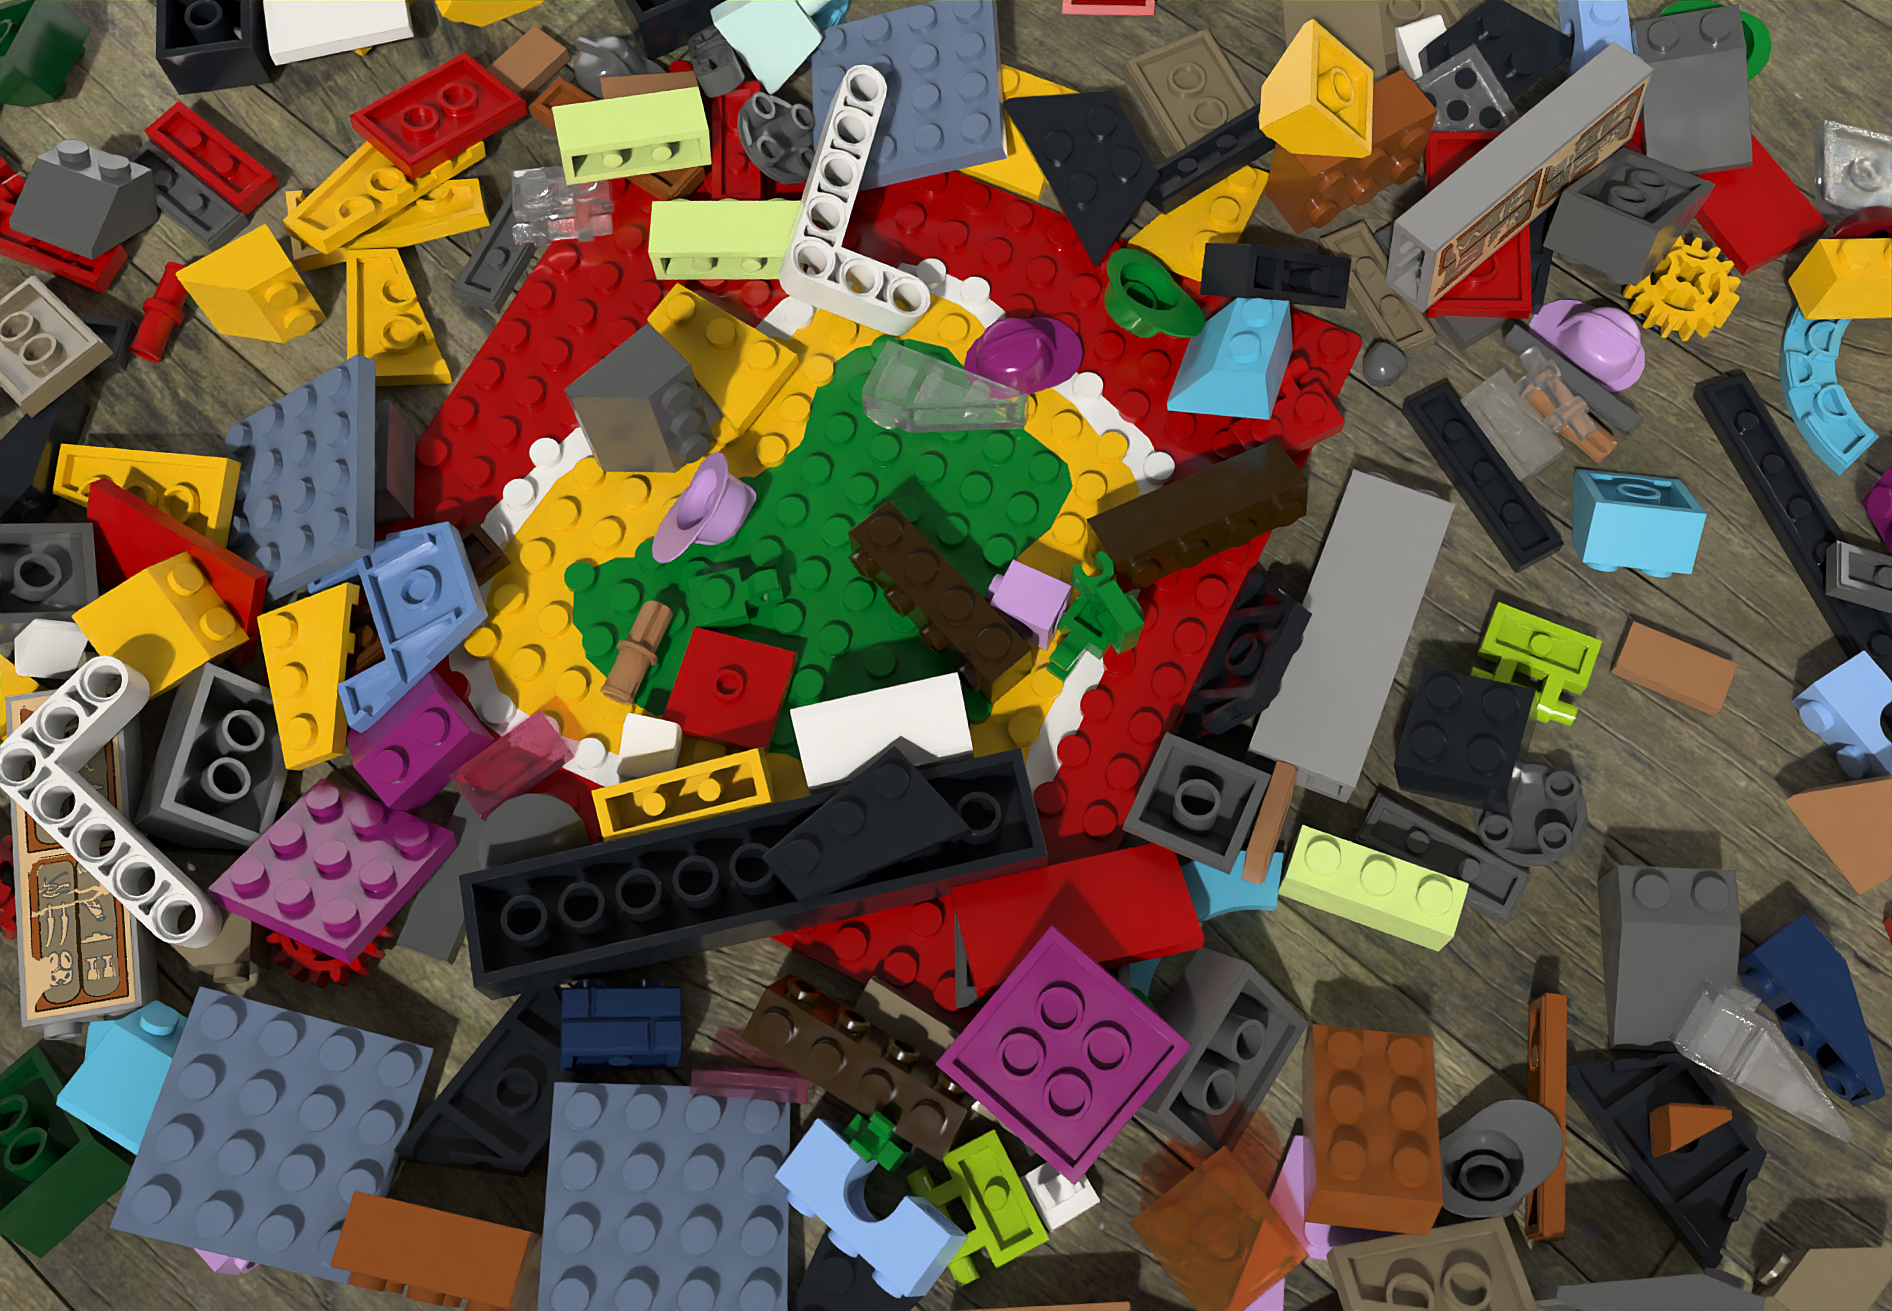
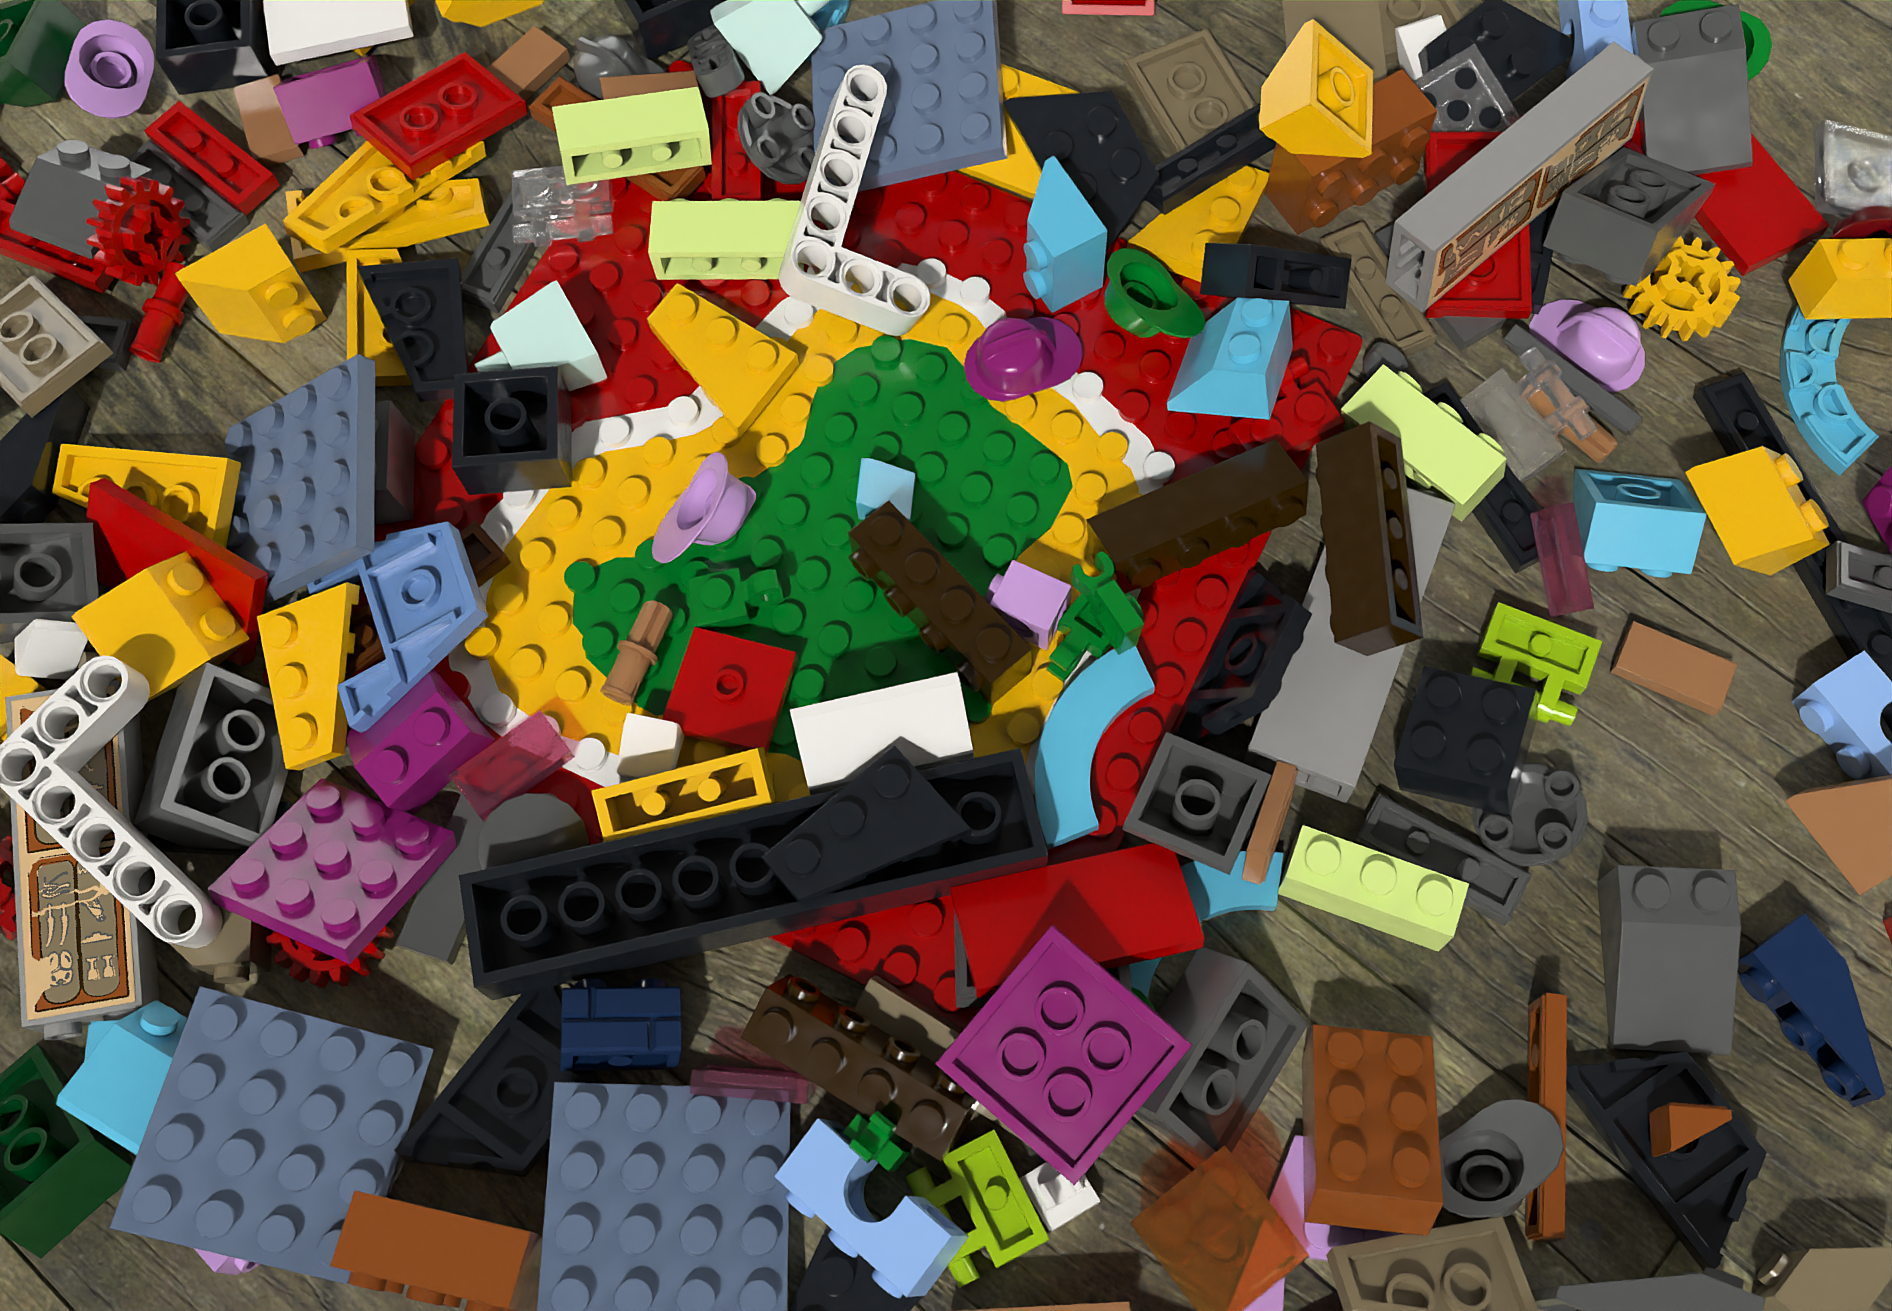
dark grey slope [564,323,714,473] -> none
clear slope [861,341,1029,433] -> none
clear slope [1668,979,1854,1144] -> none
none -> lavender piece [64,19,154,119]
none -> red gear [86,176,191,286]
none -> medium nougat tile [233,74,304,168]
none -> magenta slope [273,54,386,149]
none -> black wing [357,258,469,402]
none -> black brick [452,366,572,495]
none -> light aqua torso [475,280,607,391]
none -> medium azure slope [856,458,915,521]
none -> medium azure slope [1023,156,1108,313]
none -> medium azure tile [1034,646,1155,850]
none -> dark brown brick [1316,421,1424,656]
none -> yellowish green brick [1341,364,1507,522]
none -> clear pink tile [1530,502,1594,617]
none -> yellow slope [1685,446,1830,576]

